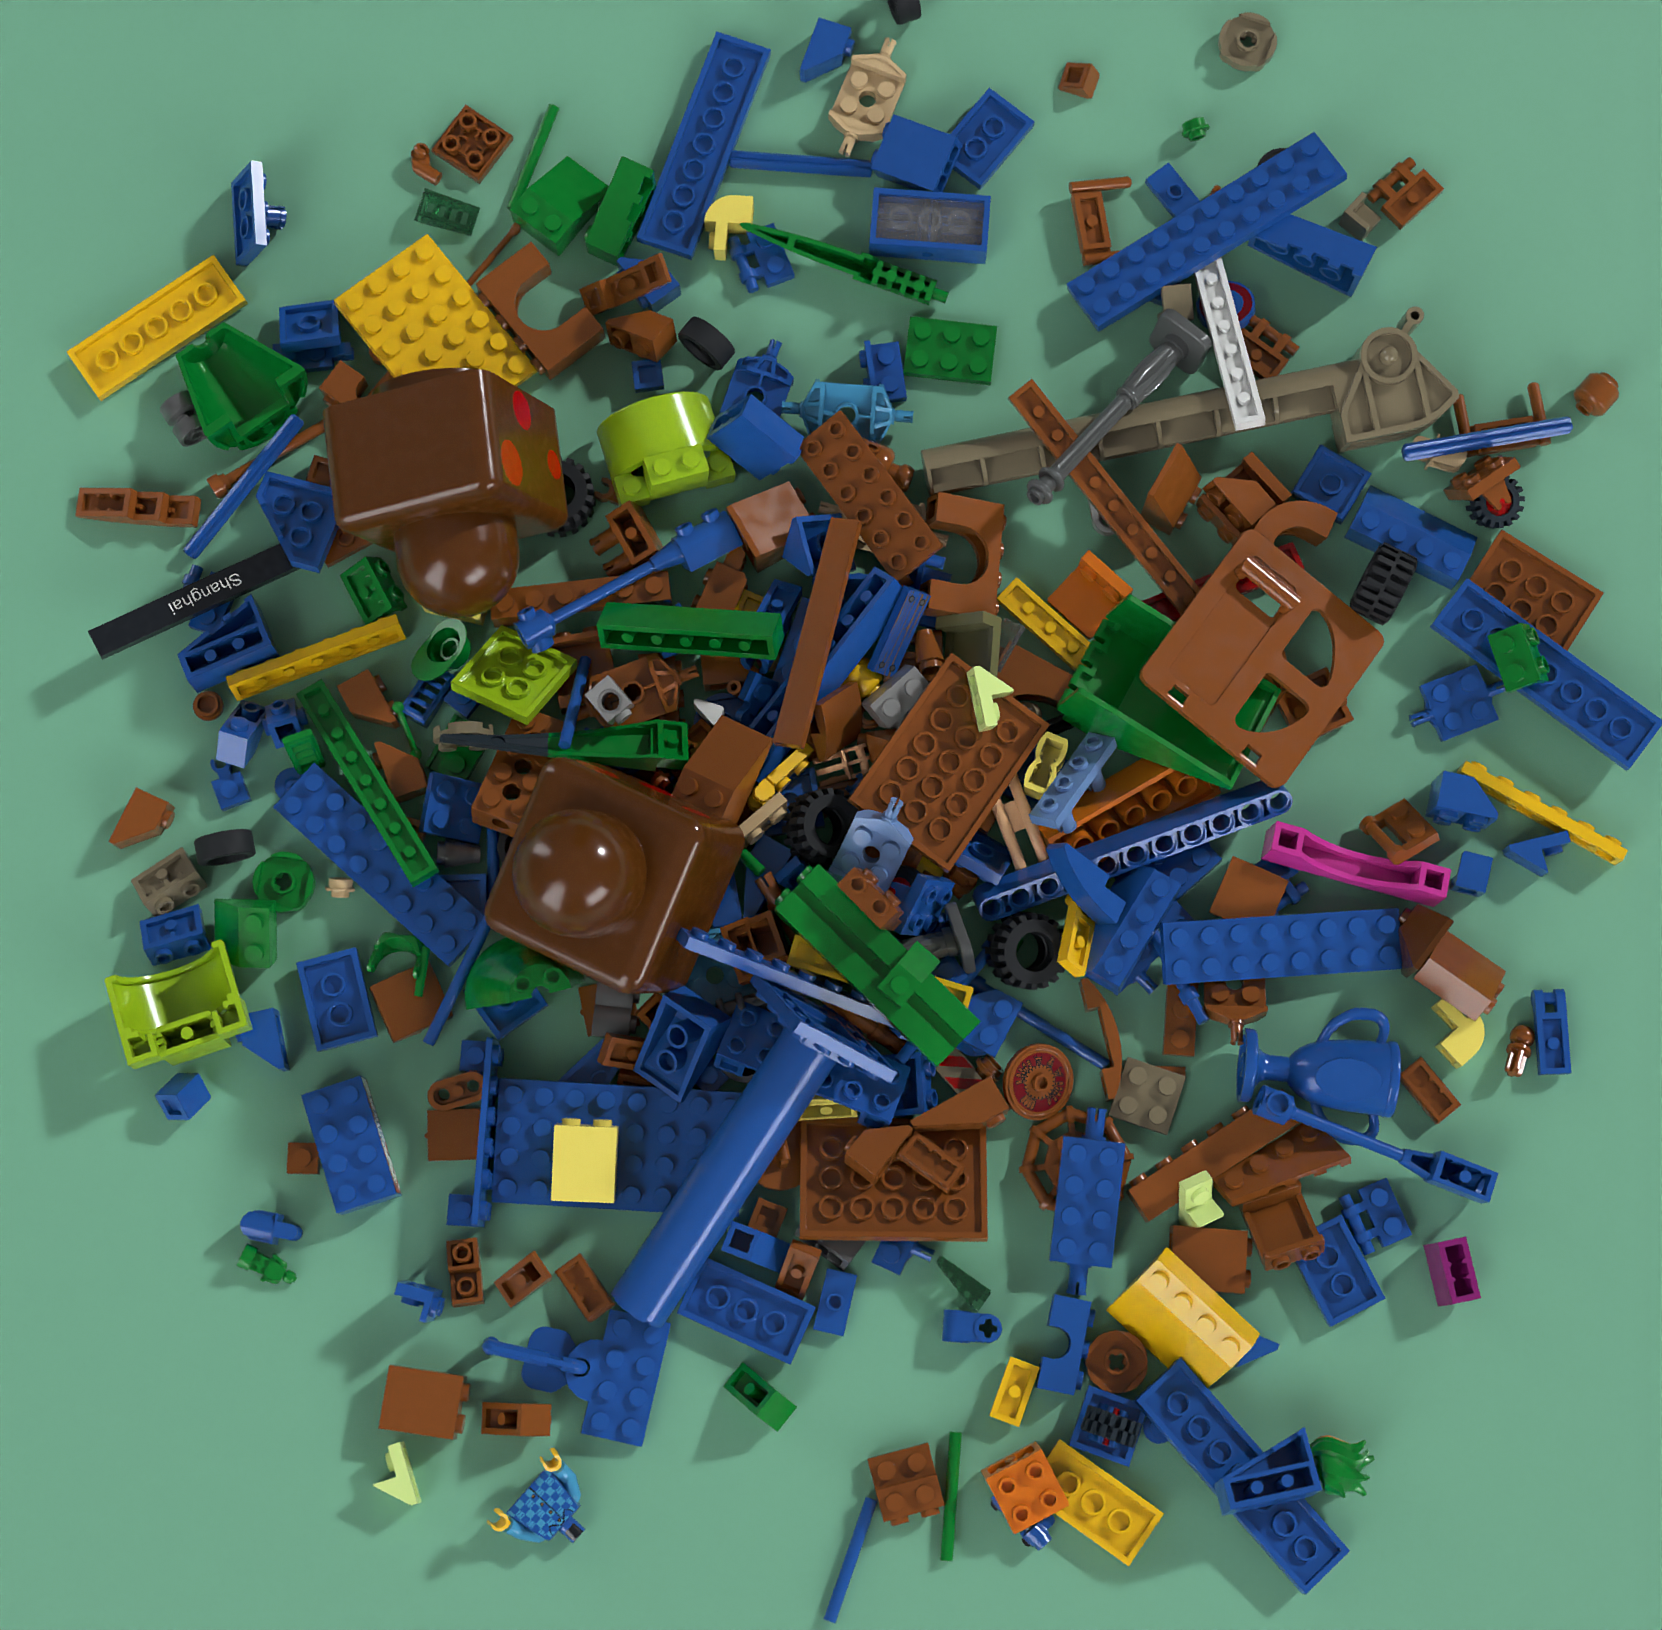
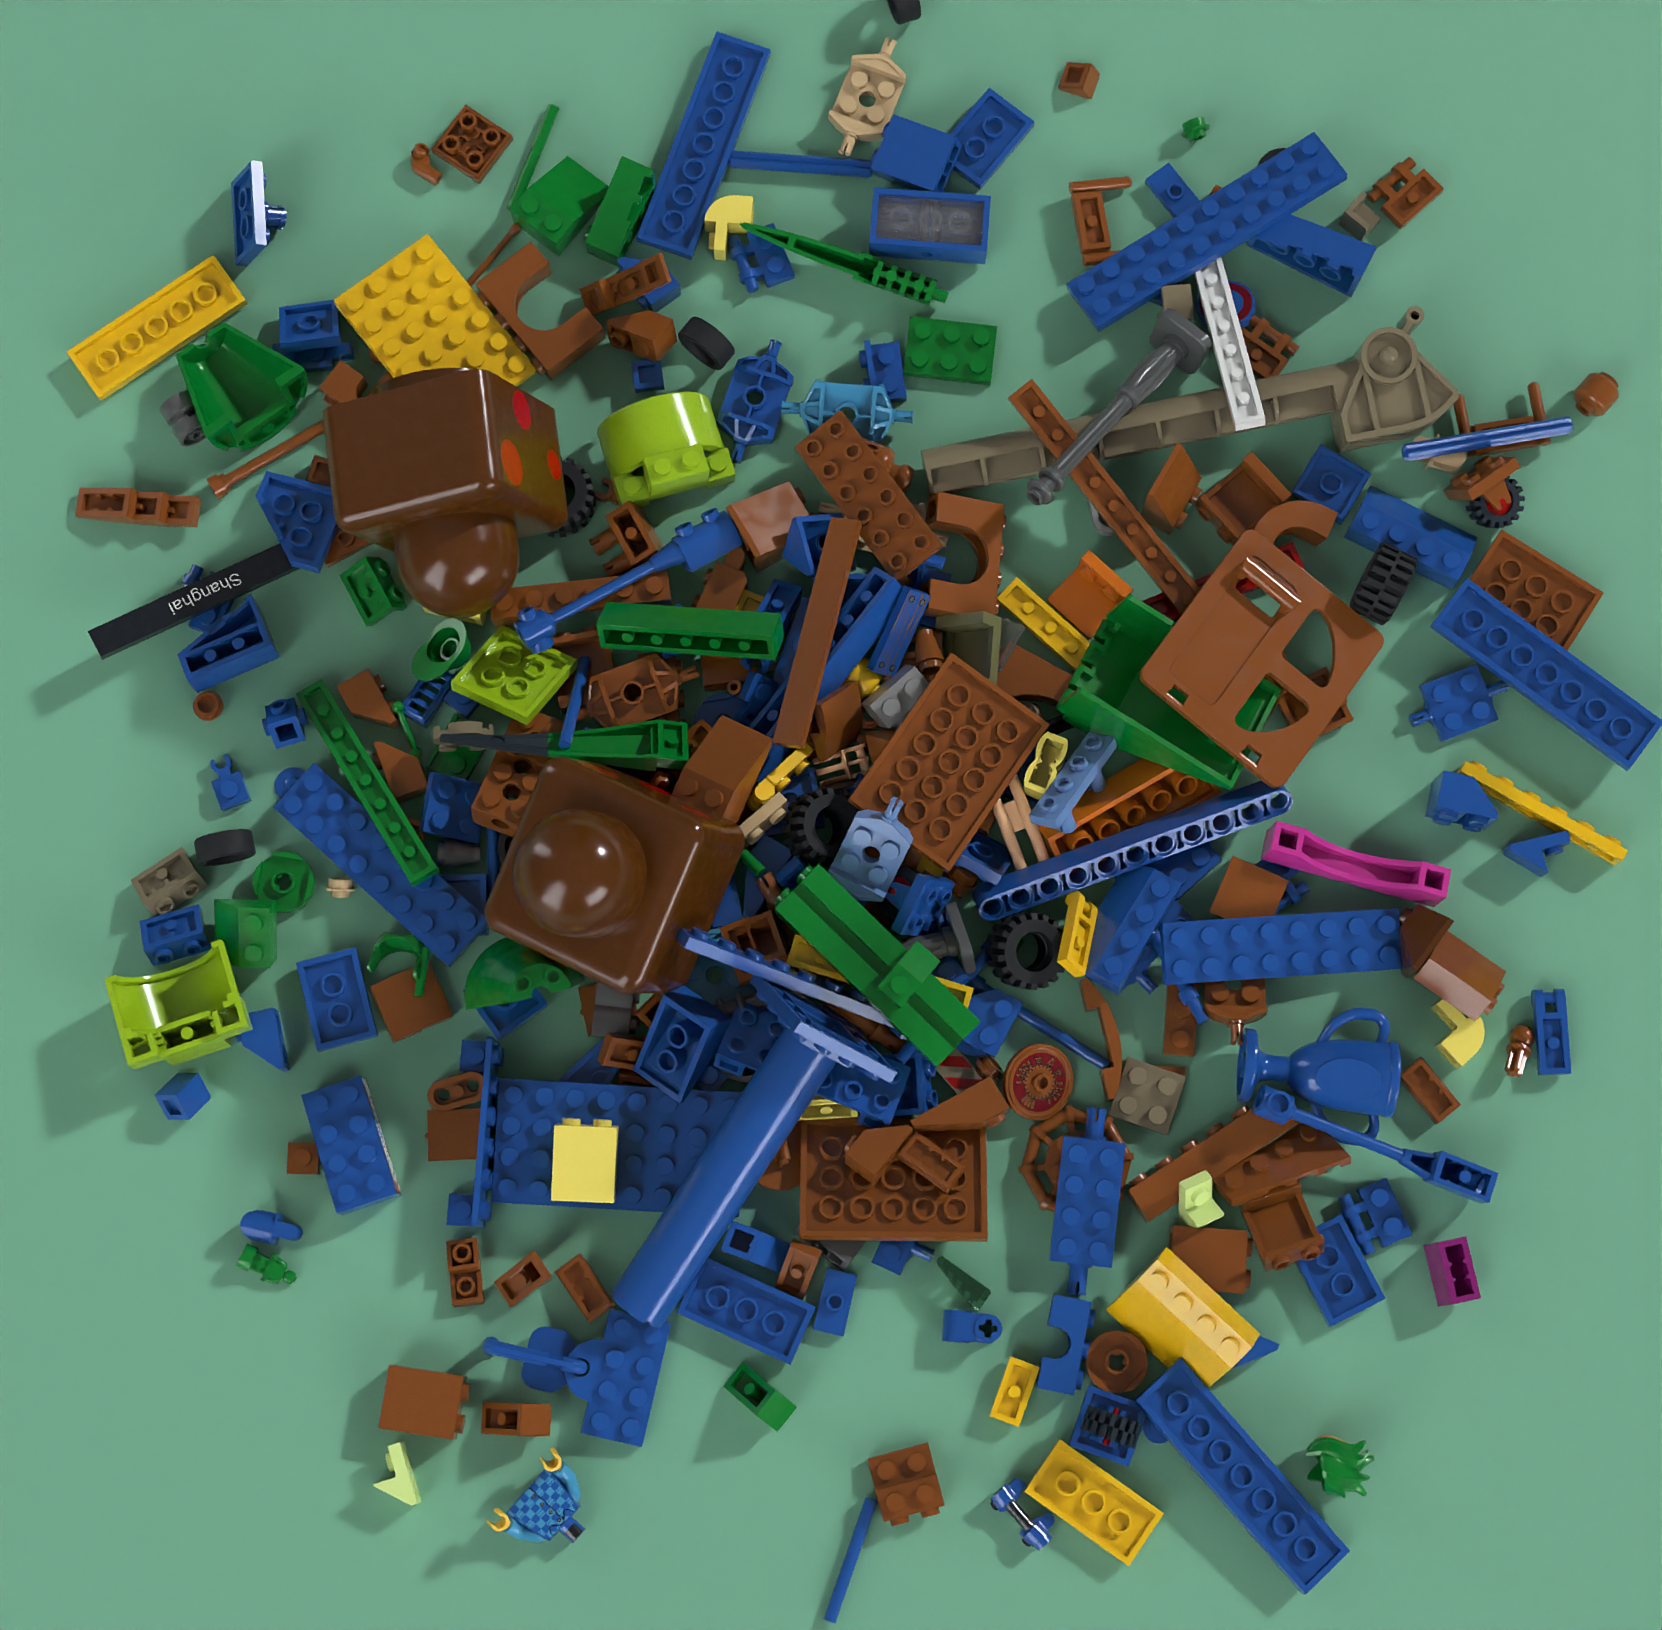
dark orange slope [108,787,175,849] -> none
blue axle [183,414,304,559] -> none
blue slope [216,700,266,768] -> none
yellow plate [226,614,406,701] -> none
green slope [282,729,326,775] -> none
blue bracket [394,1280,445,1323] -> none
clear green slope [414,188,480,236] -> none
blue bar [423,916,491,1046] -> none
light grey brick [584,675,635,725] -> none
white slope [693,699,725,728] -> none
blue brick [707,394,804,481] -> none
dark orange plate [748,1197,788,1238] -> none
blue slope [800,18,855,83] -> none
dark orange plate [837,867,904,931] -> none
green bar [940,1431,962,1561] -> none
yellowish green slope [967,666,1014,732] -> none
orange bracket [980,1441,1069,1534] -> none
blue slope [1046,843,1126,925] -> none
dark orange slope [1202,477,1276,533] -> none
blue wedge [1214,1427,1322,1516] -> none
dark tan plate [1218,12,1277,72] -> none
dark orange plate [1359,798,1440,865] -> none
blue panel [1449,851,1493,897] -> none
green bracket [1487,623,1550,693] -> none

